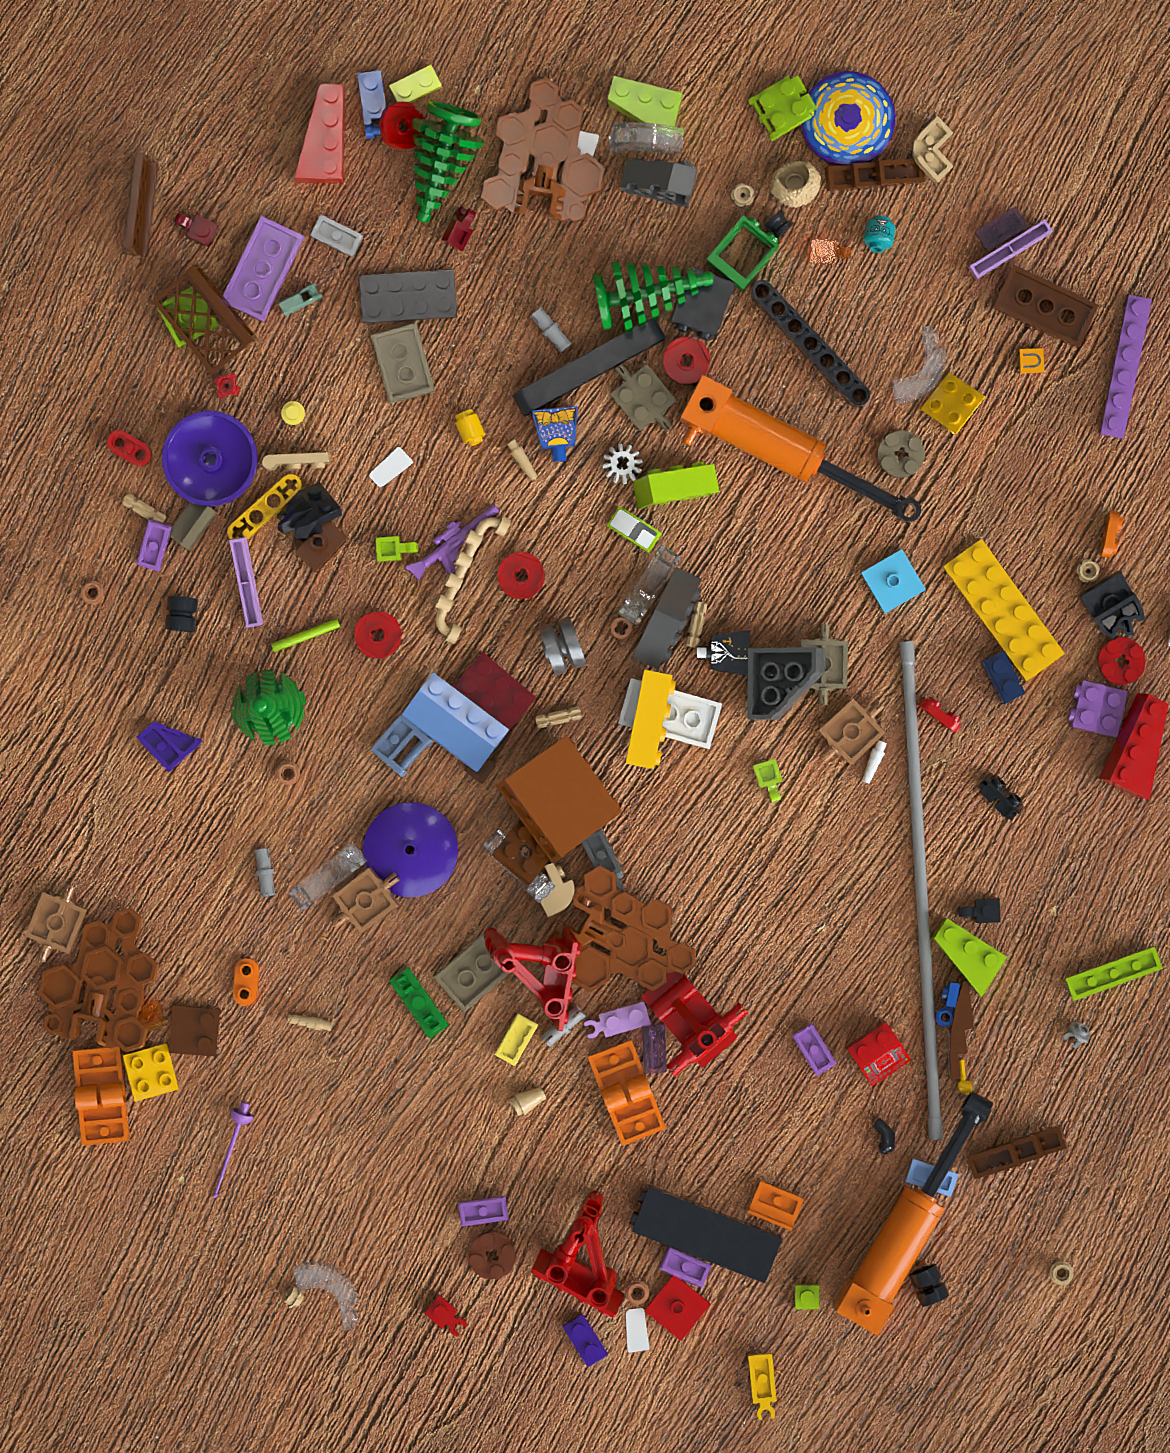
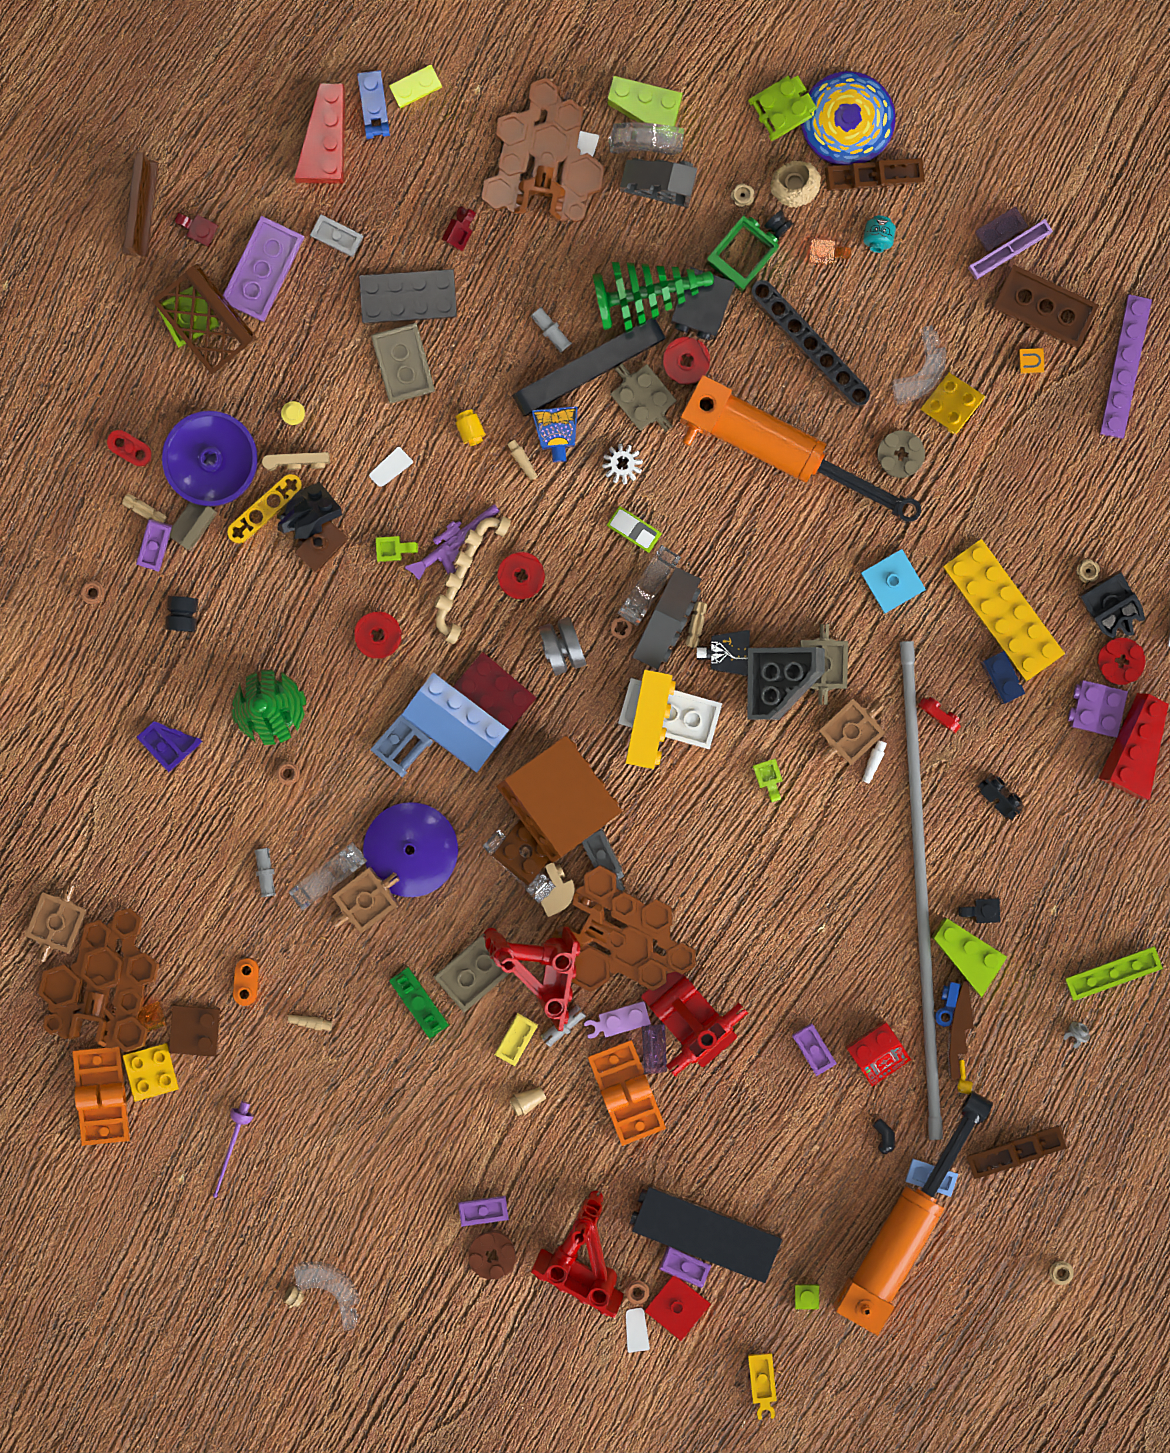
red plate [214,373,240,399] -> none
lavender piece [229,537,263,628] -> none
lime bar [271,618,341,652] -> none
sand green bar [278,283,323,316] -> none
red plate [379,101,425,150] -> none
green plant [413,101,485,223] -> none
red plate [424,1295,467,1337] -> none
reddish brown tile [464,759,496,784] -> none
tan axle [535,706,582,728] -> none
dark purple plate [563,1313,608,1367] -> none
lime wedge [633,461,719,509] -> none
orange plate [747,1180,804,1231] -> none
black wheel [908,1263,949,1307] -> none
tan plate [912,116,954,184] -> none
orange plate [1100,510,1123,558] -> none

